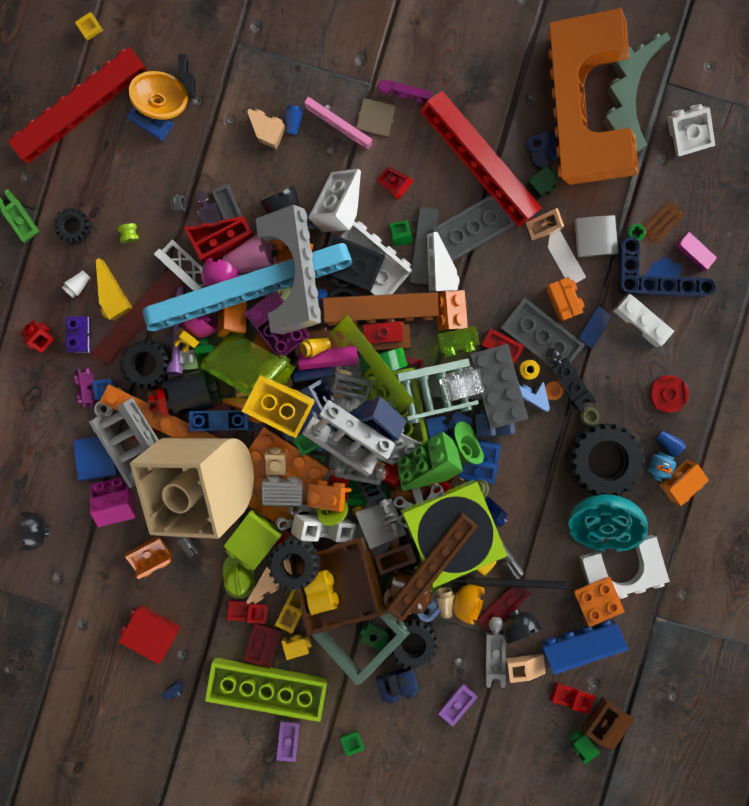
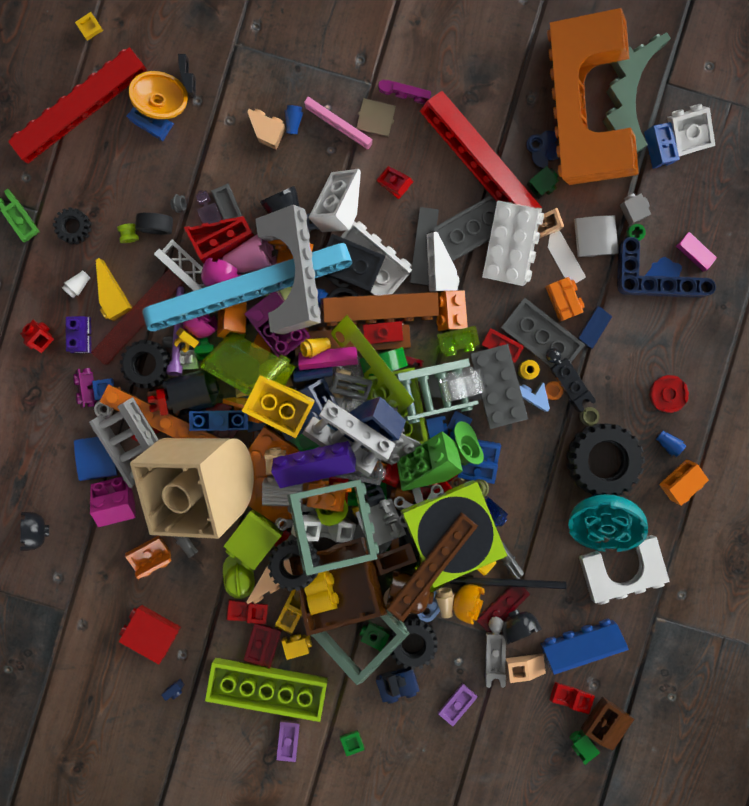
green slope [389,220,412,247] -> none
dark blue brick [473,409,515,437] -> none
orange bracket [574,576,625,627] -> none
white arch [612,294,674,347] -> none
clear orange tile [644,201,685,242] -> none
dark azure head [647,452,676,482] -> none
none -> black tyre [135,212,173,235]
none -> dark purple brick [271,441,356,488]
none -> sand green window [287,479,379,576]
none -> white bracket [482,201,544,286]
none -> light grey brick [620,193,651,226]
none -> blue hinge [644,122,680,169]

